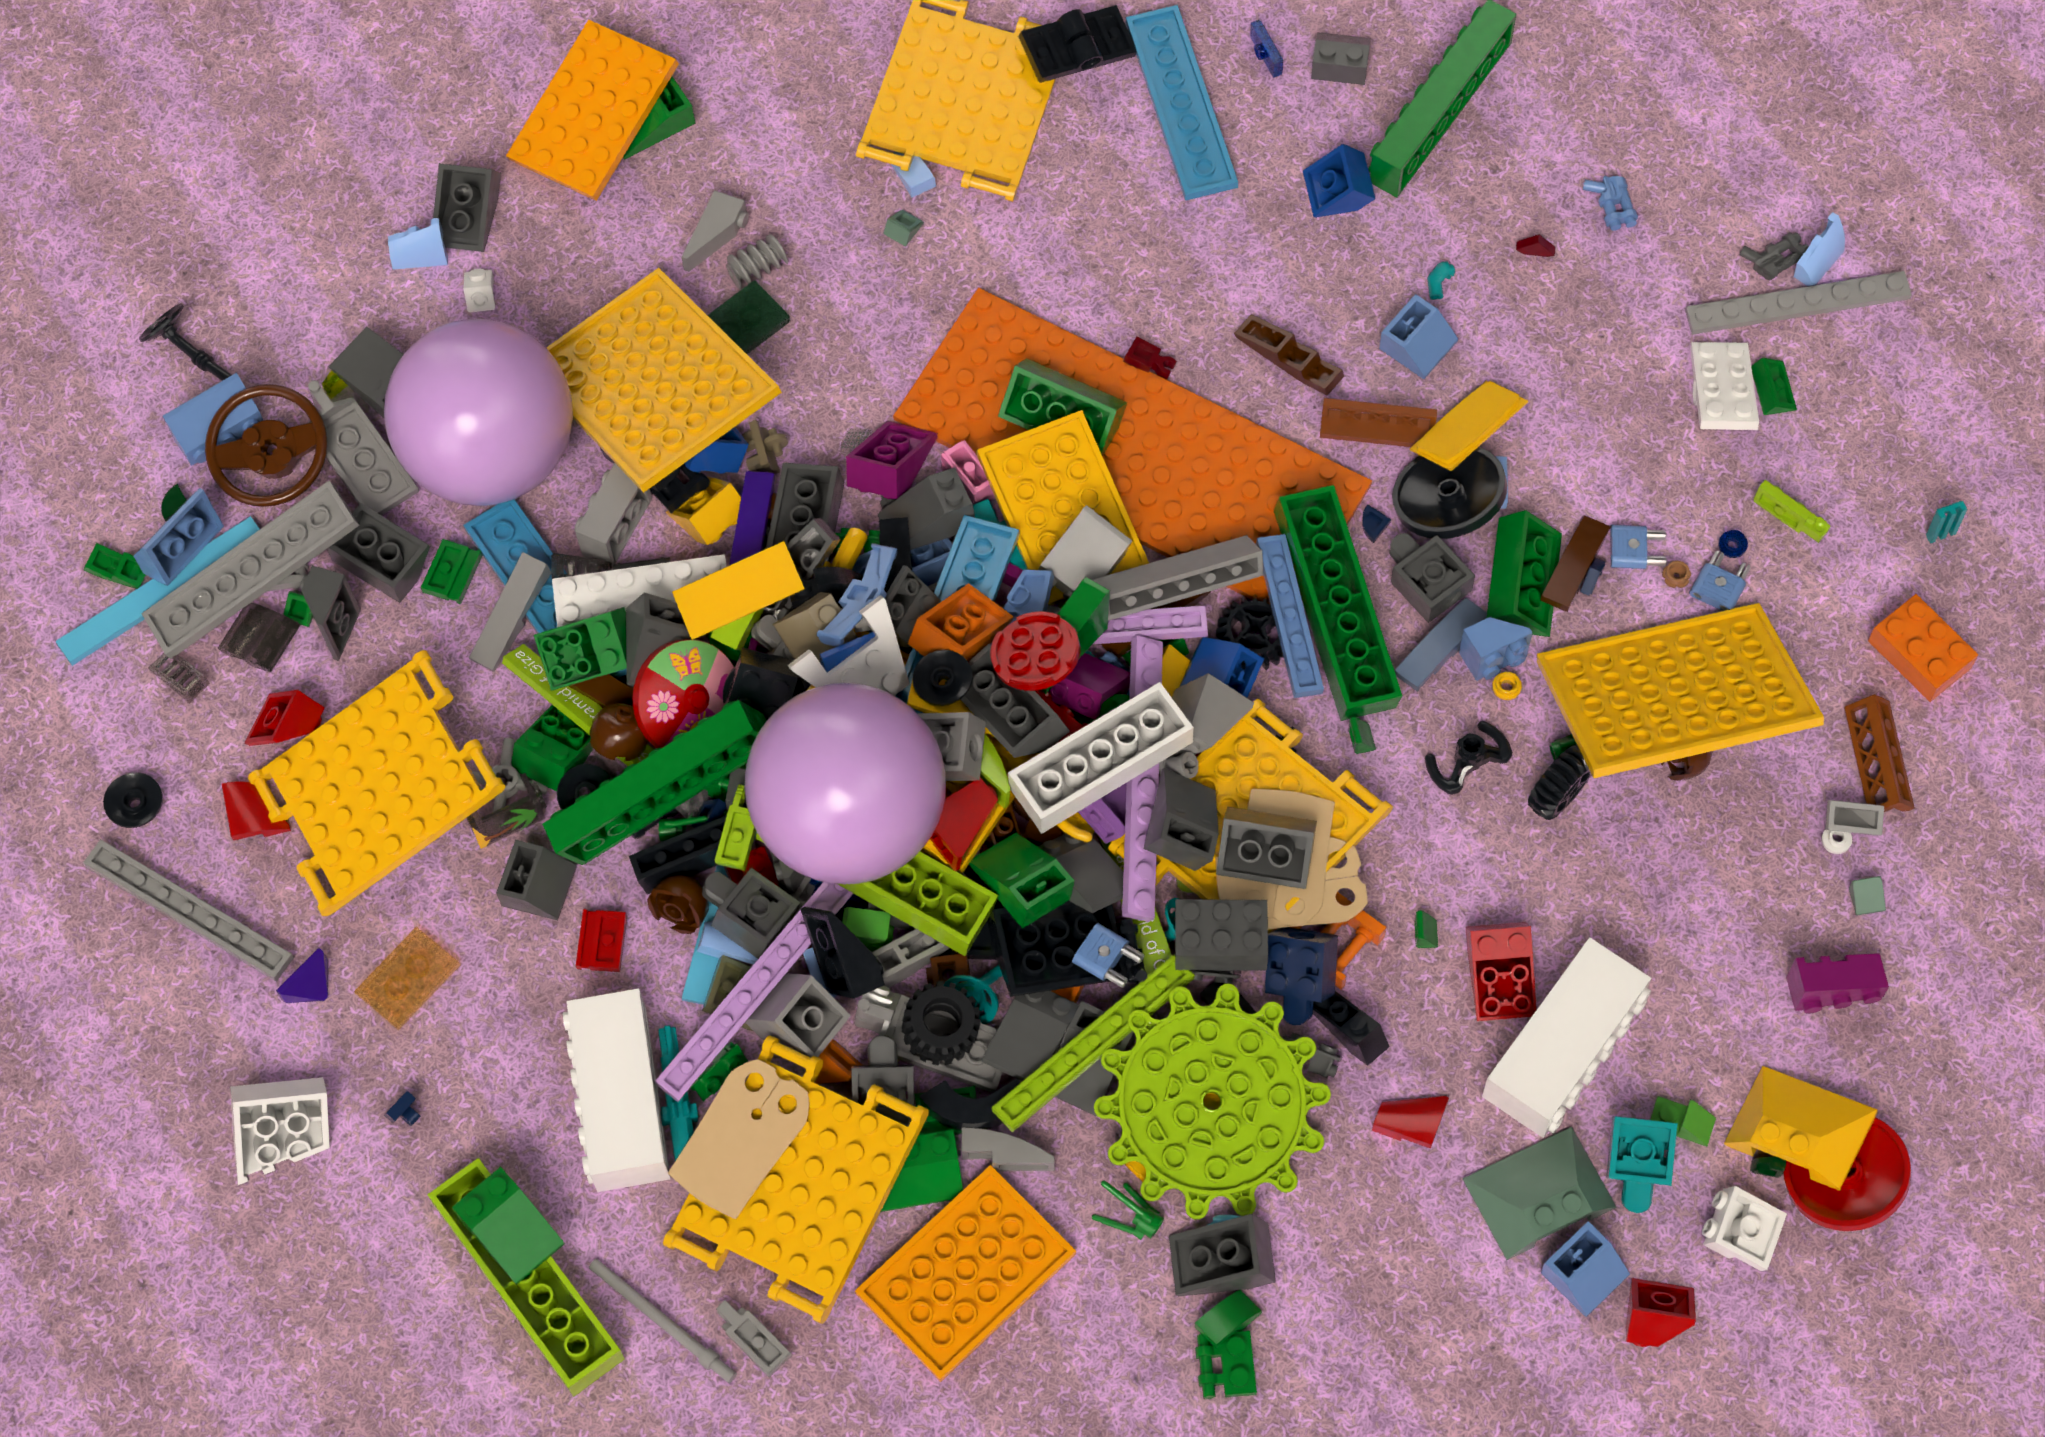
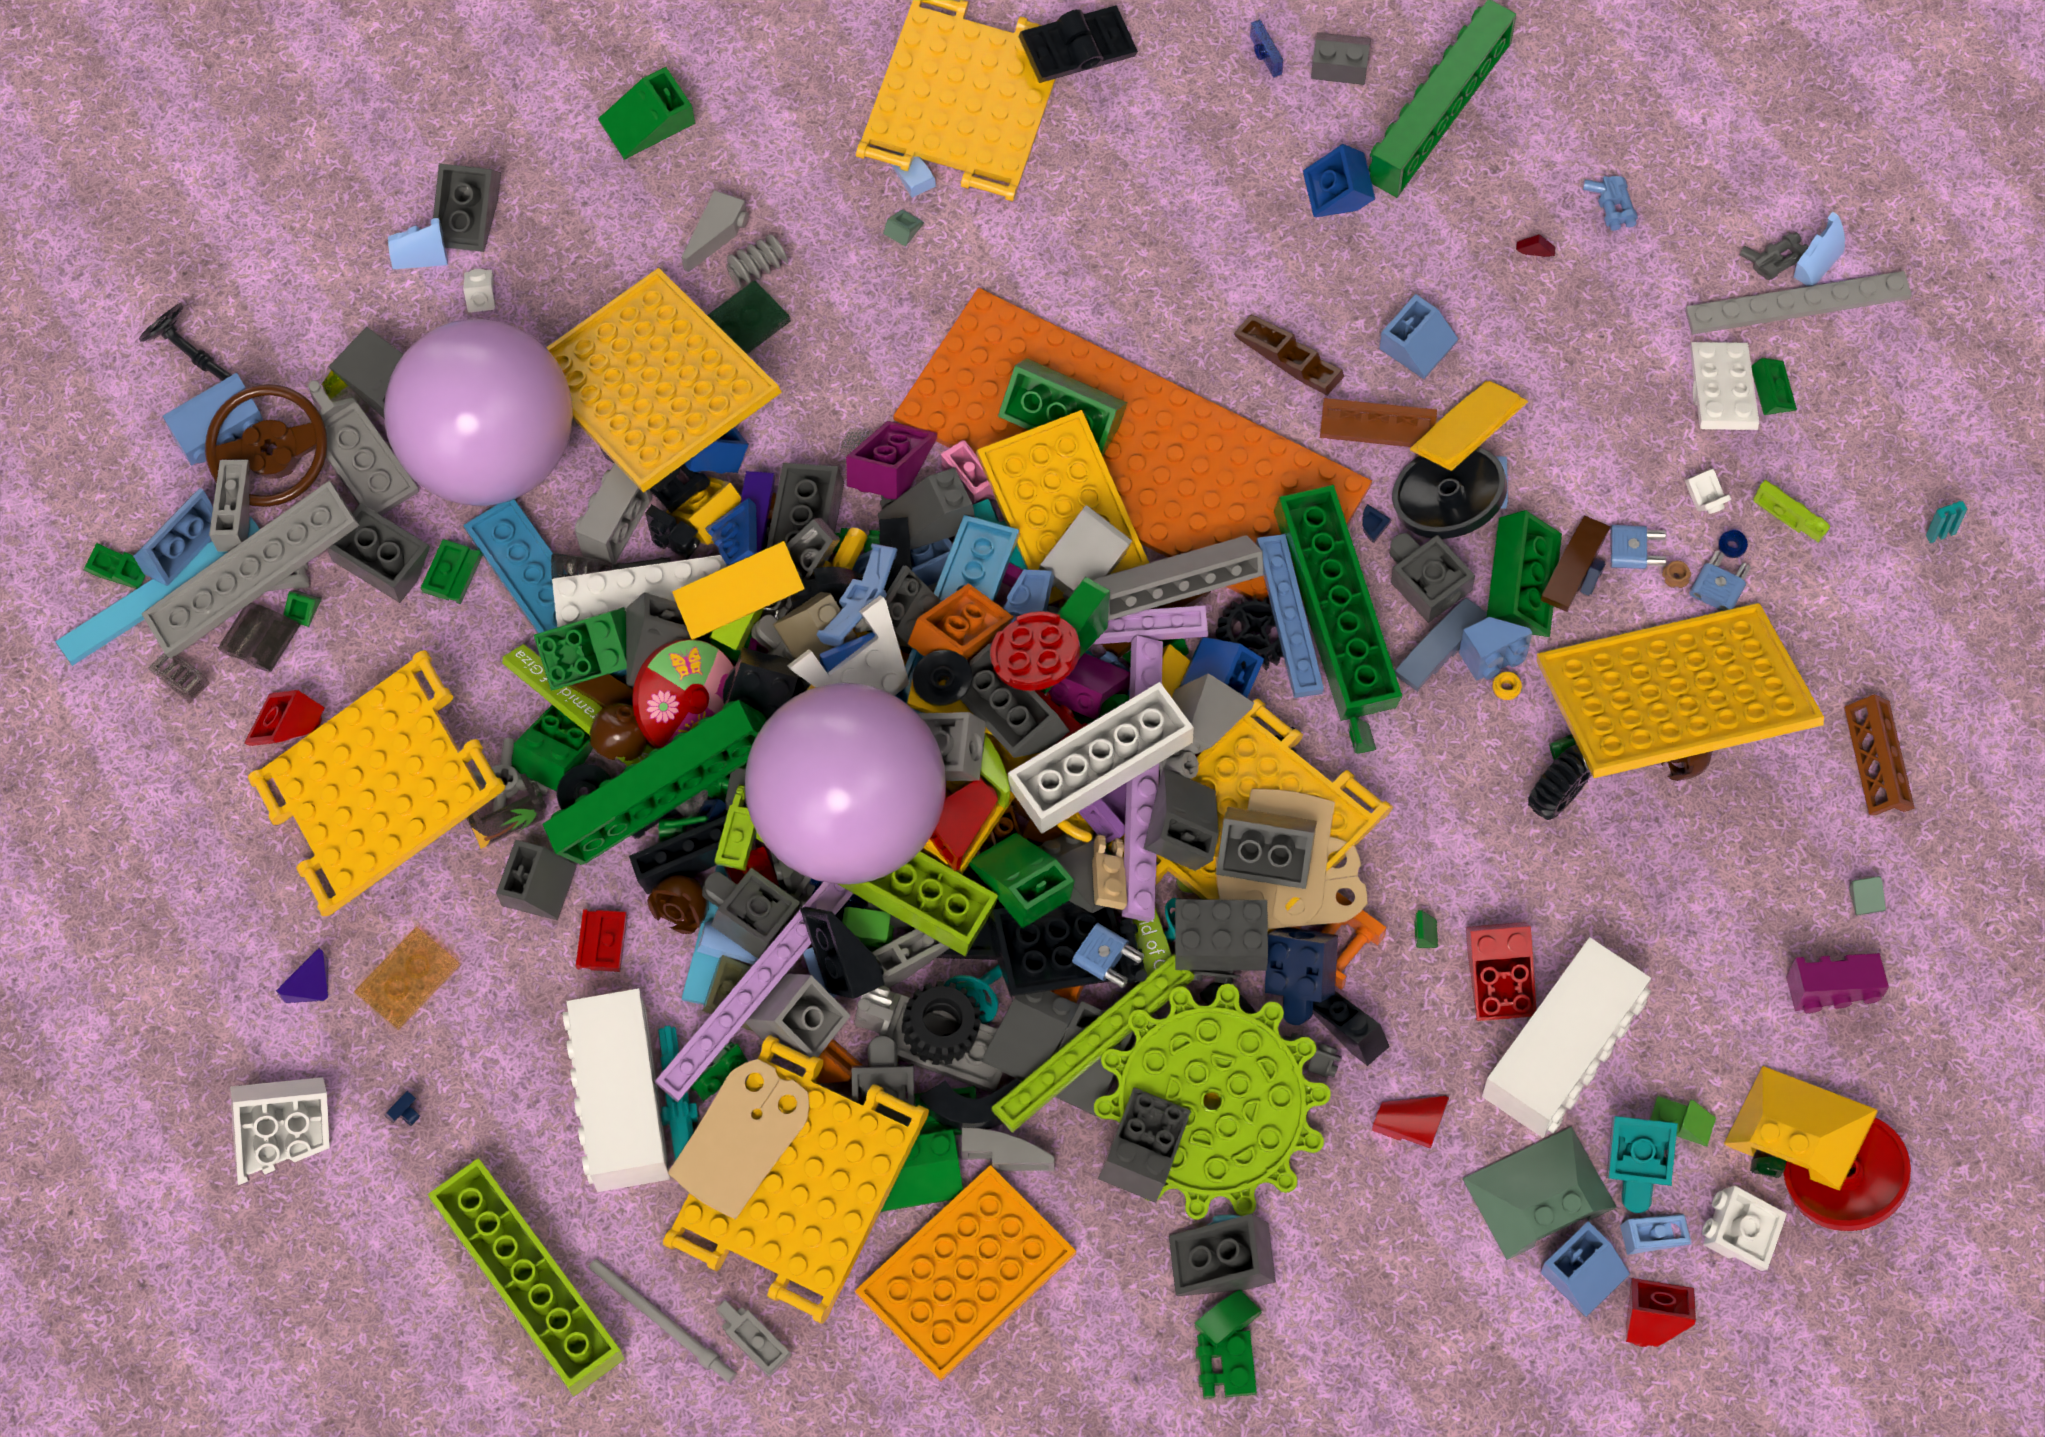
light grey plate [83,839,294,982] -> none
black dish [103,773,163,828] -> none
dark green tile [161,484,186,522] -> none
red slope [221,781,291,841] -> none
dark grey slope [300,565,361,661] -> none
green slope [452,1166,565,1285] -> none
light grey slope [469,552,551,672] -> none
light orange plate [506,19,679,201] -> none
dark tan hips [742,419,788,474] -> none
reddish brown brick [926,954,970,988] -> none
green plant [1092,1180,1164,1240] -> none
dark red plate [1123,336,1177,380] -> none
dark azure plate [1126,5,1238,201] -> none
black piece [1425,720,1513,795] -> none
teal arm [1427,261,1455,300] -> none
white plate [1821,830,1852,854] -> none
light grey slope [1825,800,1884,836] -> none
orange brick [1868,594,1979,702] -> none
none -> light grey slope [209,460,249,552]
none -> black plate [645,504,700,559]
none -> blue wing [705,498,757,566]
none -> tan hinge [1092,834,1127,910]
none -> dark grey slope [1098,1088,1191,1203]
none -> light blue slope [1620,1214,1691,1255]
none -> white bracket [1685,468,1731,514]

